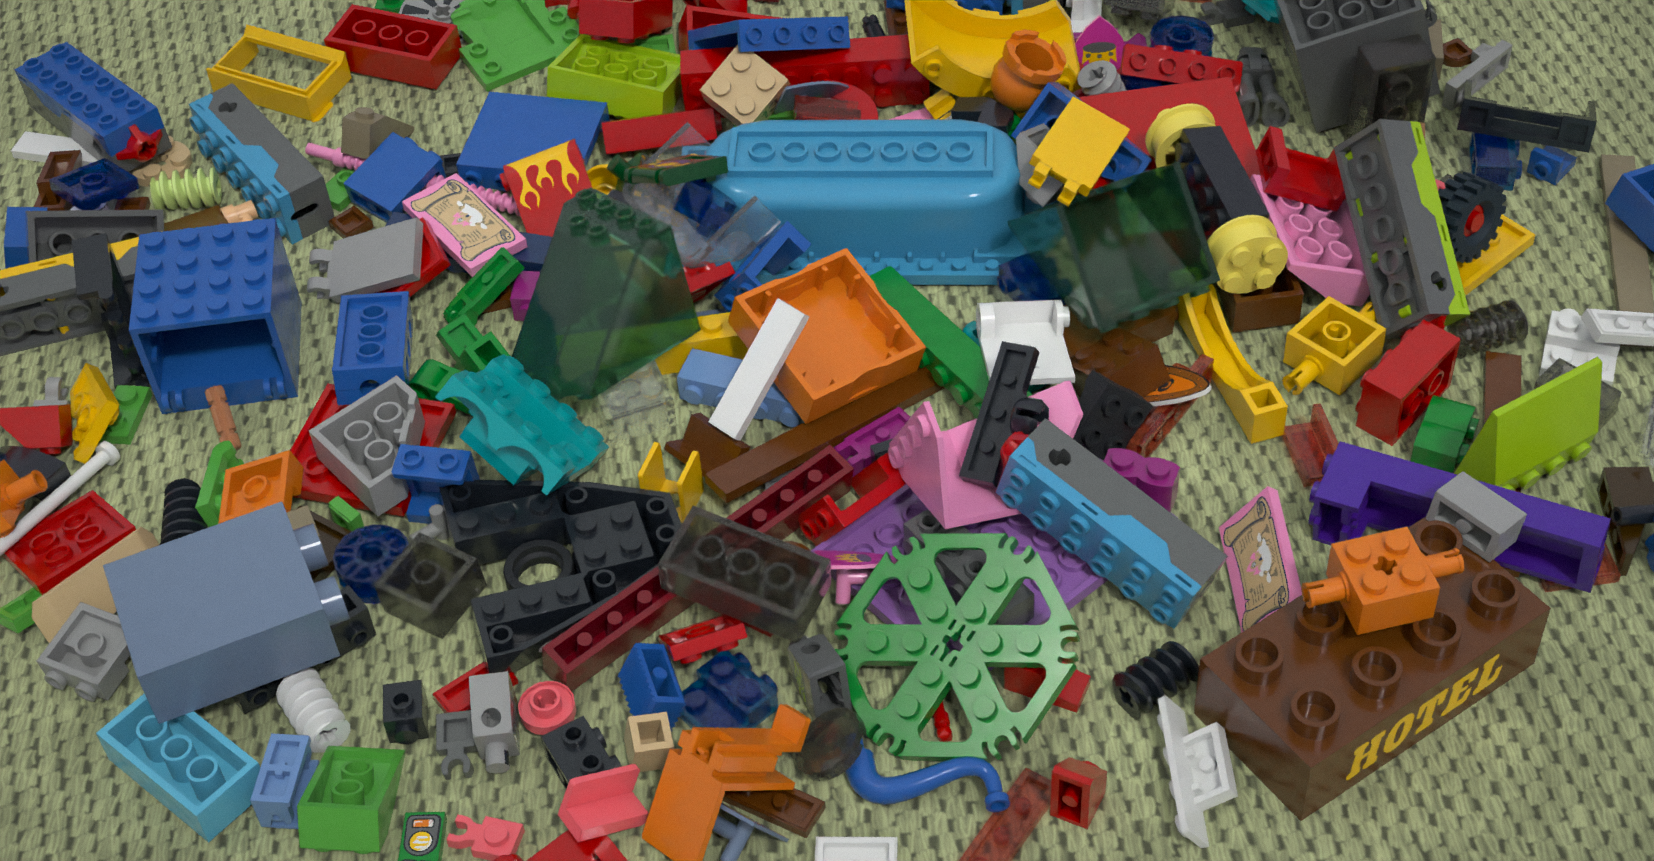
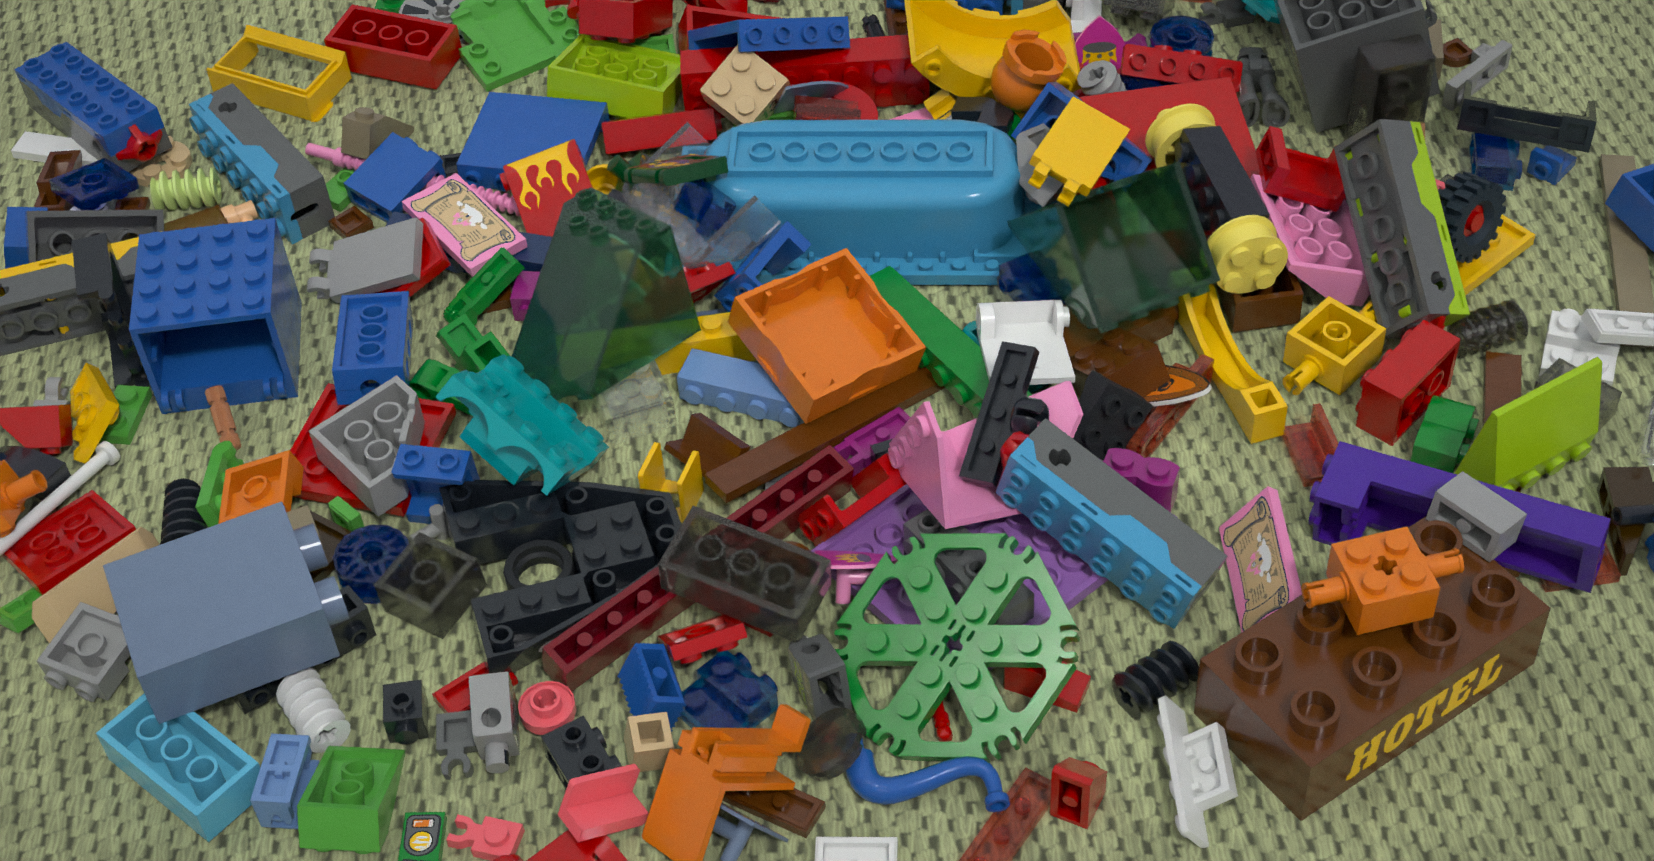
white tile [708,298,810,441] -> none

